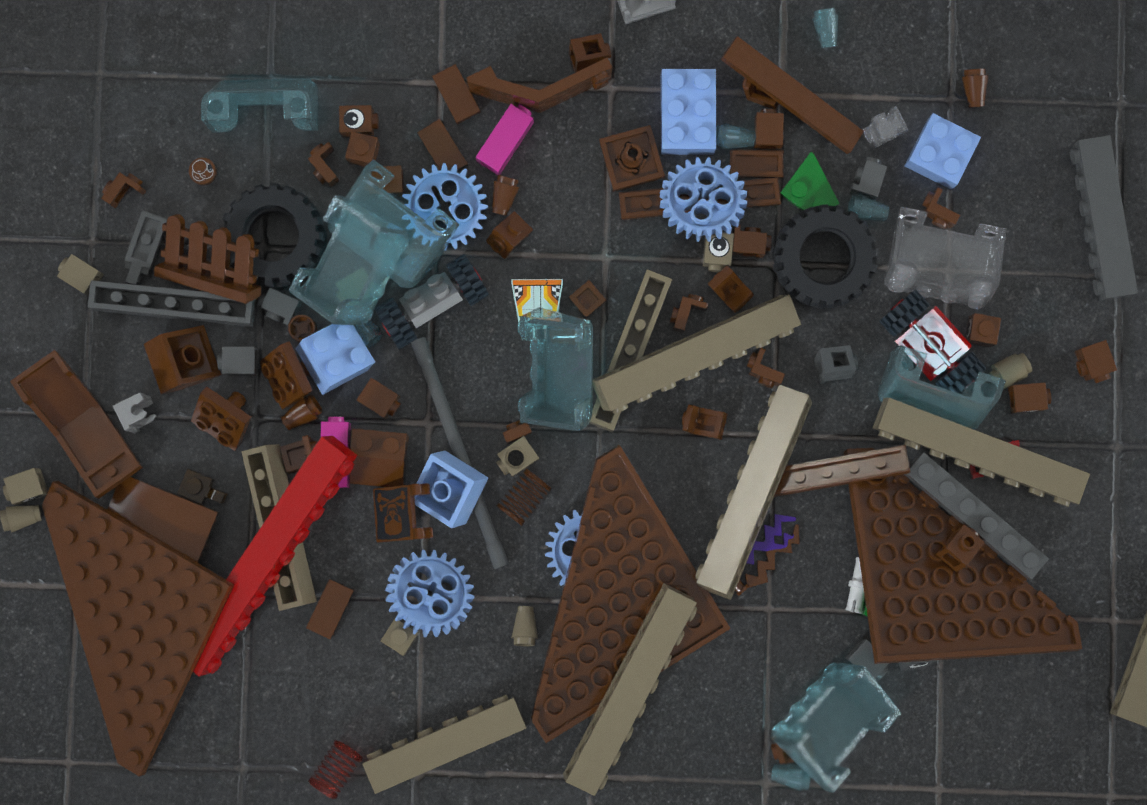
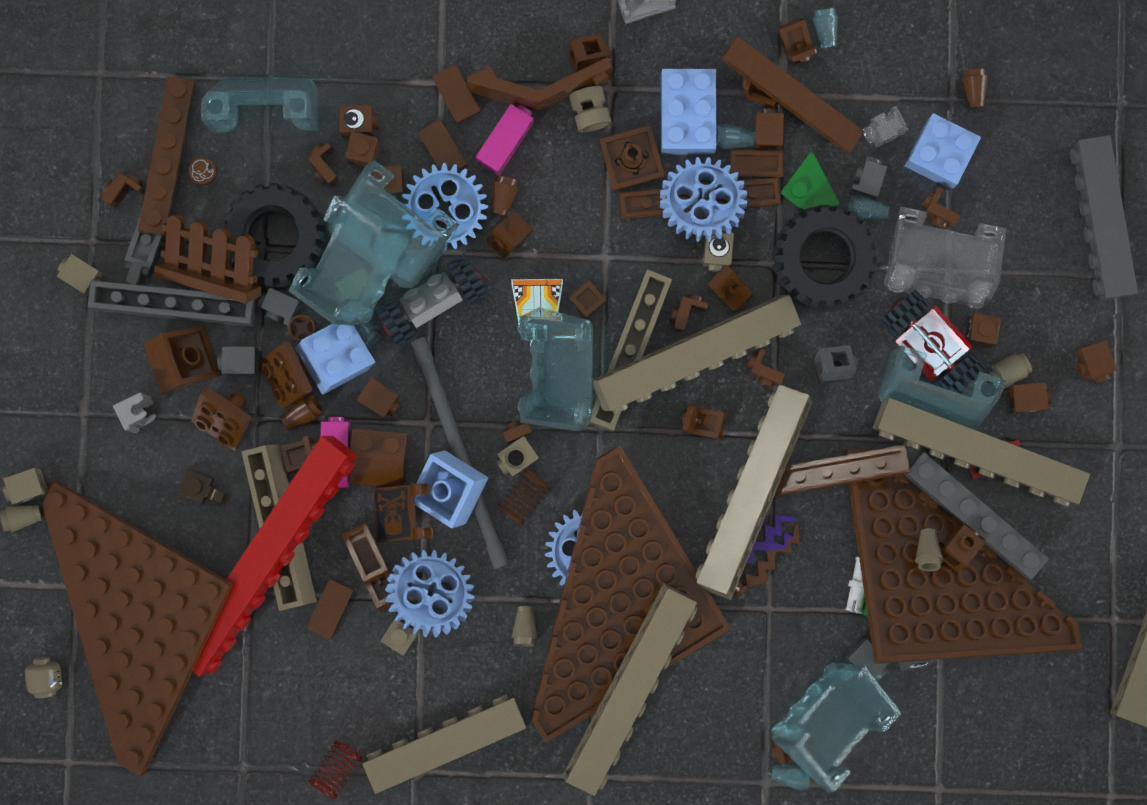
reddish brown windscreen [10,350,143,499] -> none
reddish brown slope [107,477,219,563] -> none
reddish brown brick [732,225,772,258] -> none
none -> dark tan head [25,656,62,698]
none -> reddish brown plate [138,76,195,236]
none -> reddish brown slope [342,523,394,612]
none -> dark tan wheel [569,86,612,133]
none -> reddish brown bracket [777,18,817,63]
none -> dark tan cone [915,528,943,571]

